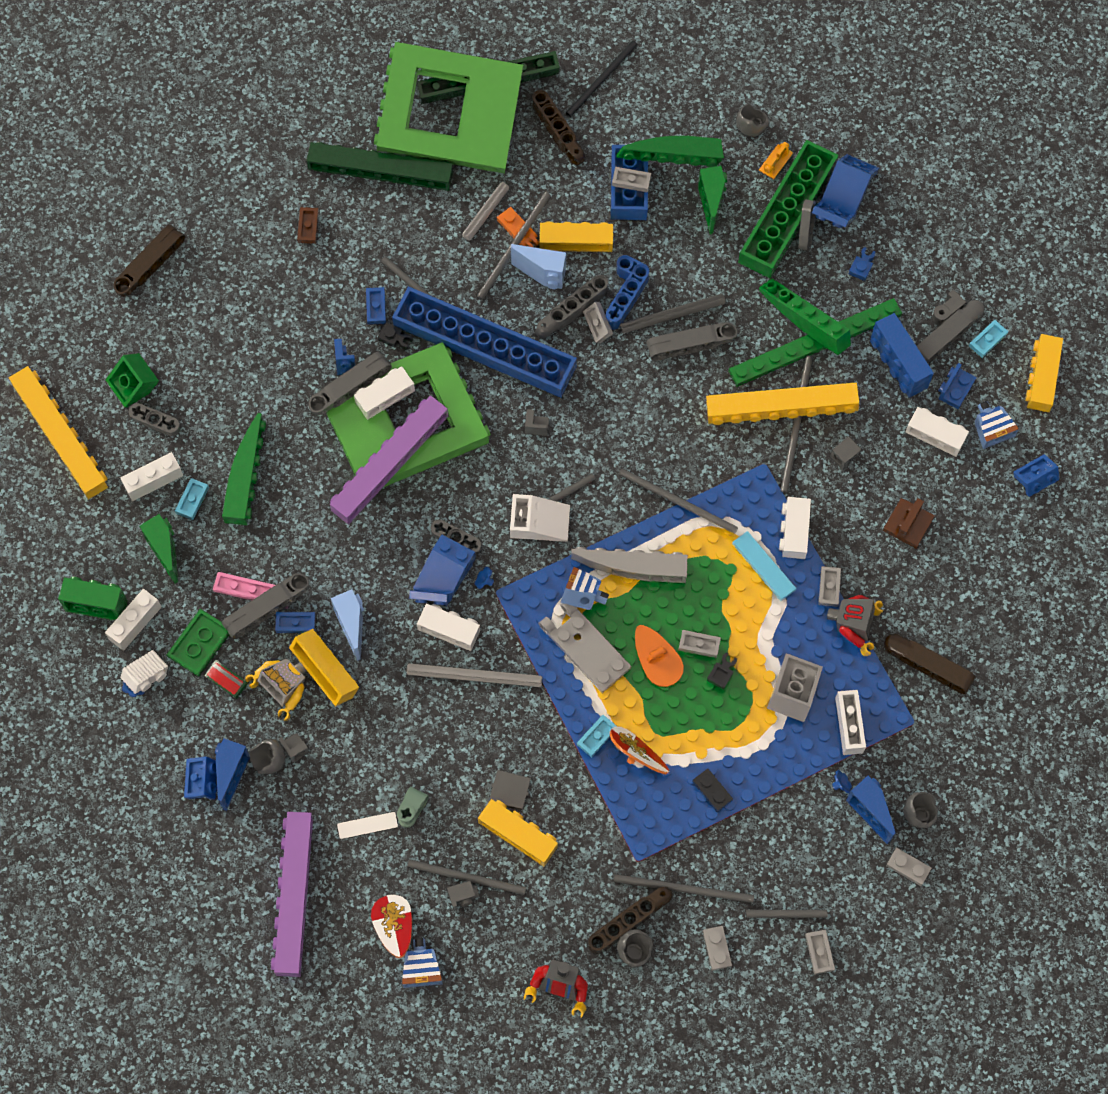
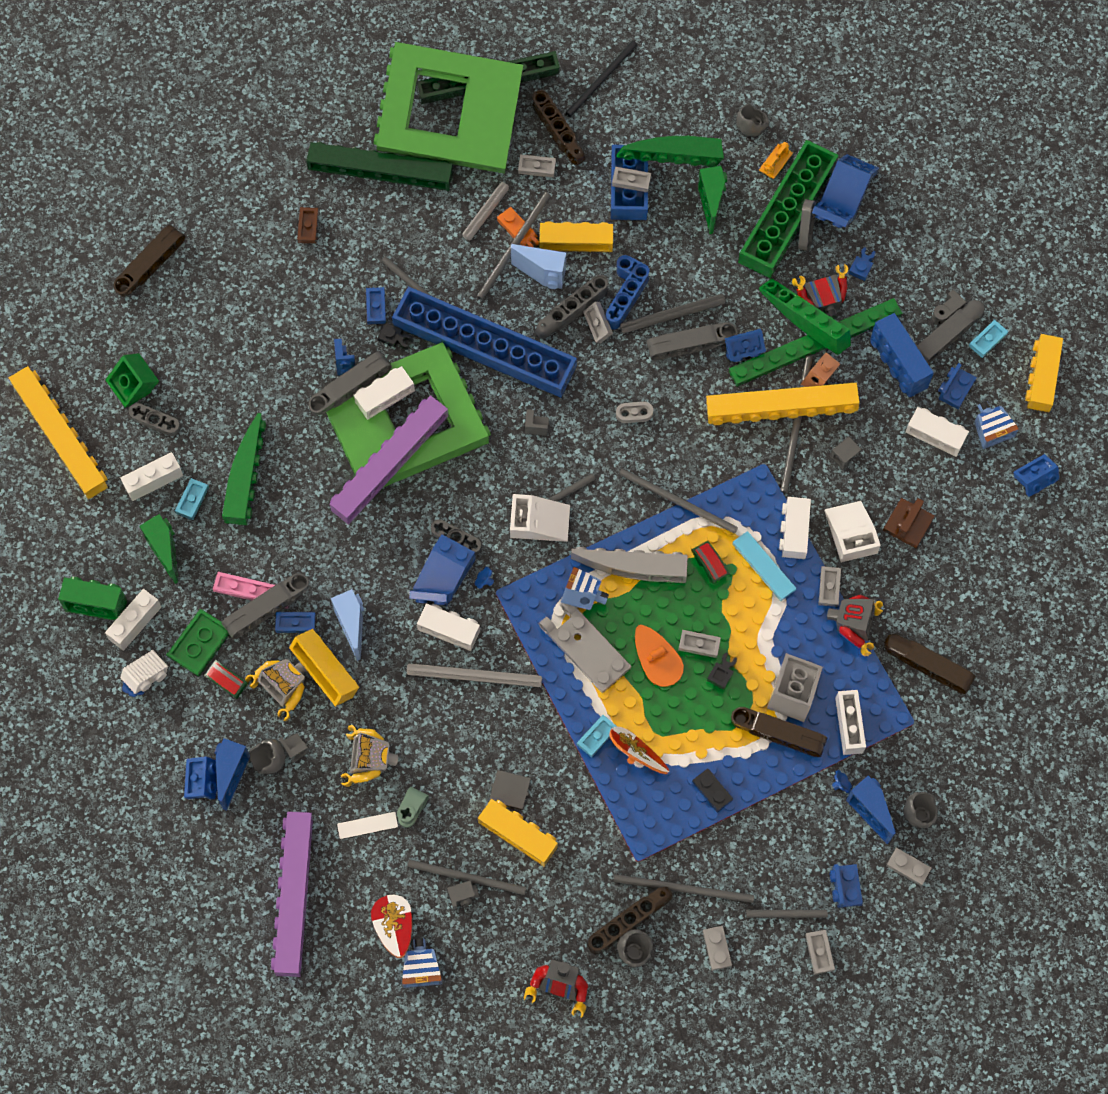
none -> torso [341,725,398,787]
none -> light grey plate [518,154,556,178]
none -> light grey plate [616,402,653,423]
none -> slope [691,541,730,583]
none -> blue bracket [725,329,766,362]
none -> dark brown piece [731,707,827,757]
none -> torso [792,264,848,319]
none -> nougat torso [800,353,840,387]
none -> white slope [824,501,881,562]
none -> blue bracket [830,864,863,908]

